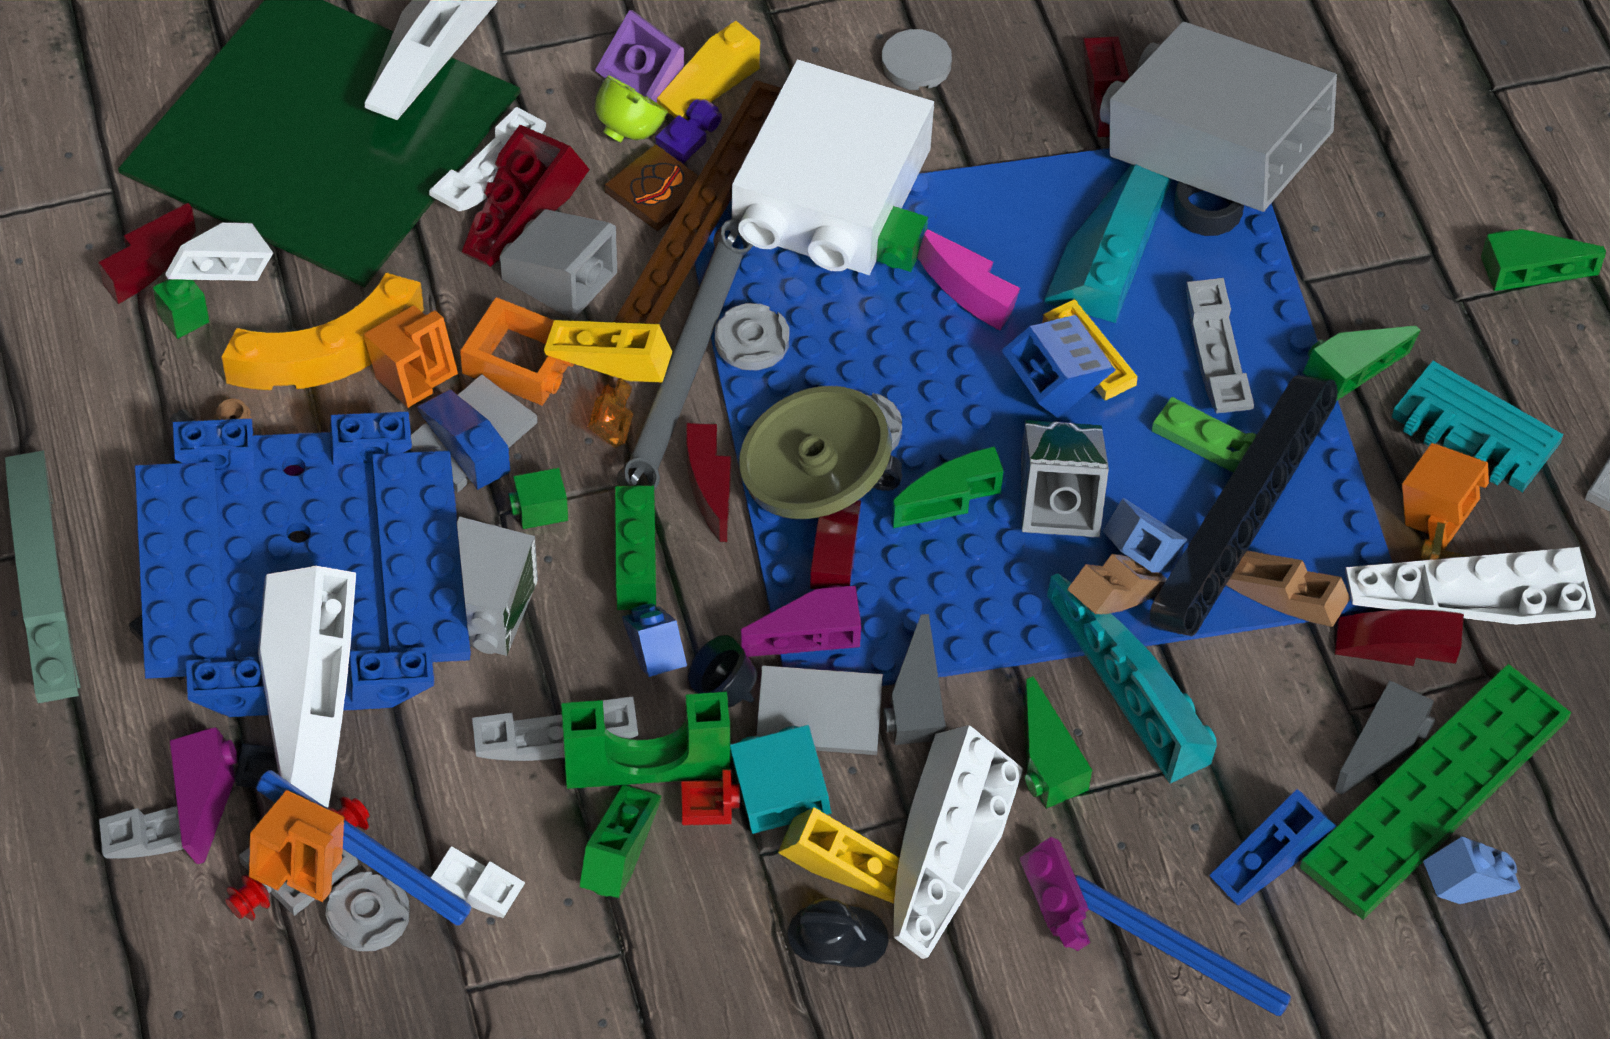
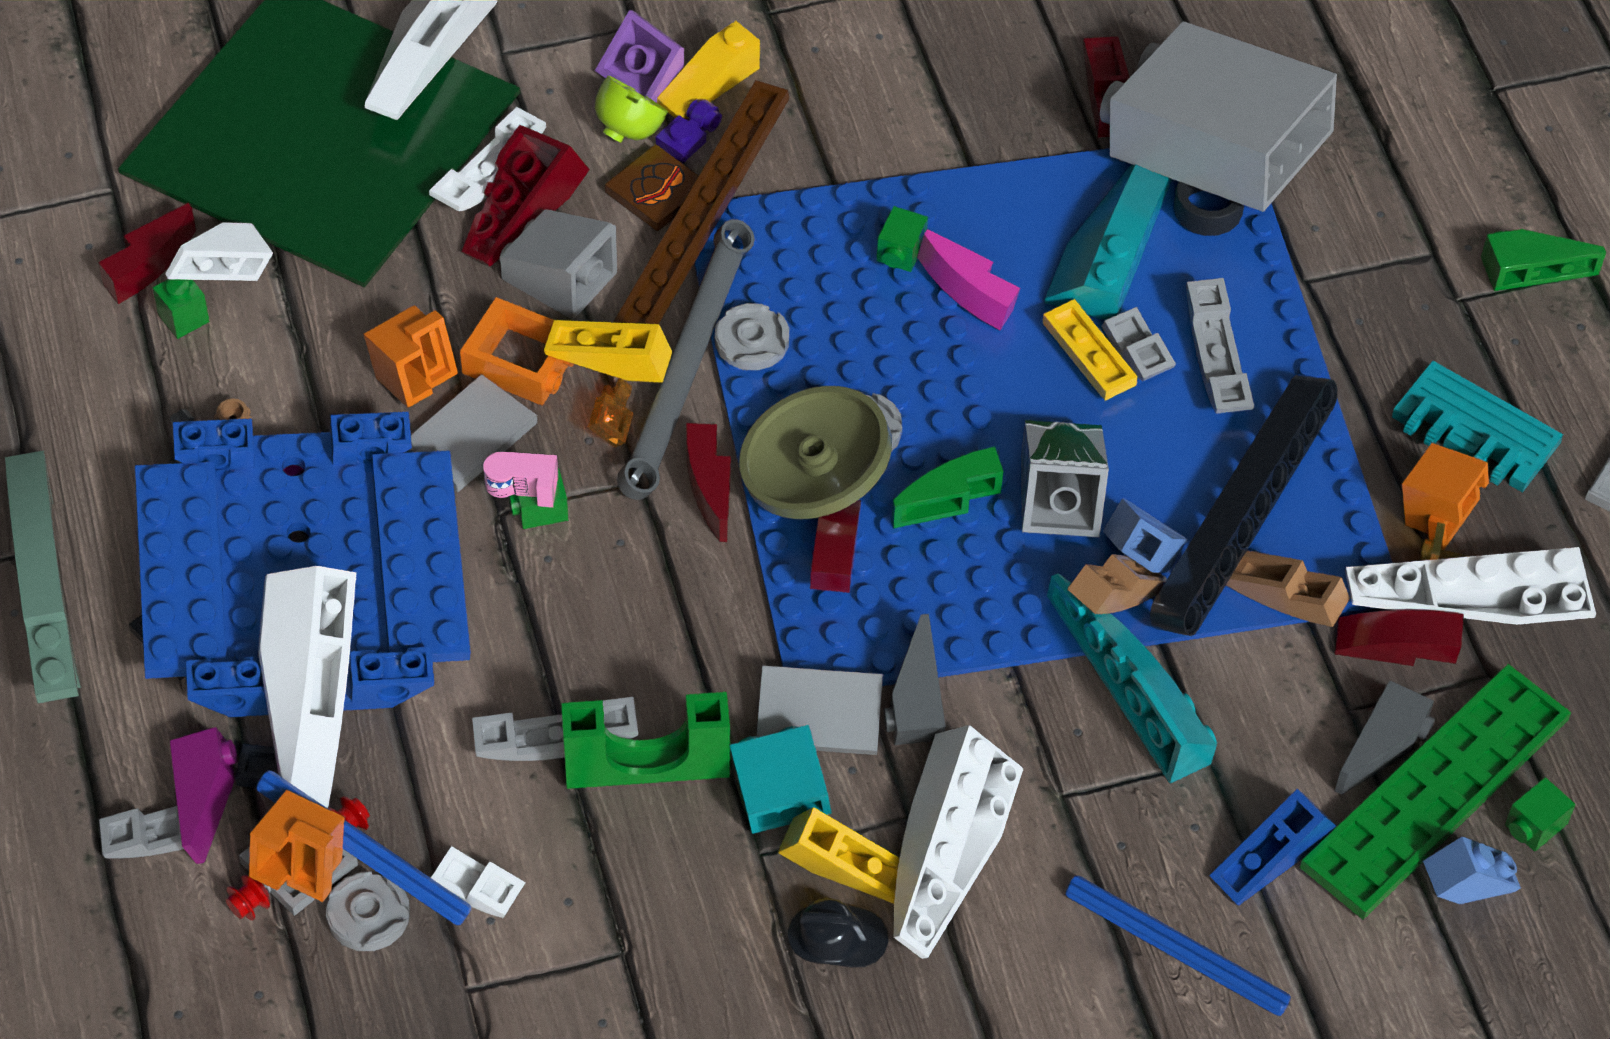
light orange brick [221,273,424,390] -> none
blue slope [418,389,510,490] -> none
light grey slope [457,516,538,656] -> none
green slope [579,785,662,898] -> none
green arch [615,486,656,610] -> none
slope [622,604,687,677] -> none
red bracket [681,770,740,825] -> none
black piece [688,635,758,708] -> none
white brick [732,59,934,275] -> none
magenta slope [740,585,861,657] -> none
black axle [873,456,902,491] -> none
light grey tile [882,29,952,90] -> none
blue slope [1001,315,1116,418] -> none
magenta hinge [1019,837,1091,951] -> none
green slope [1023,676,1092,809] -> none
bright green plate [1152,397,1257,473] -> none
green slope [1303,325,1421,400] -> none
none -> bright pink leg [483,452,558,508]
none -> light grey slope [1101,307,1176,381]
none -> green brick [1505,777,1576,852]

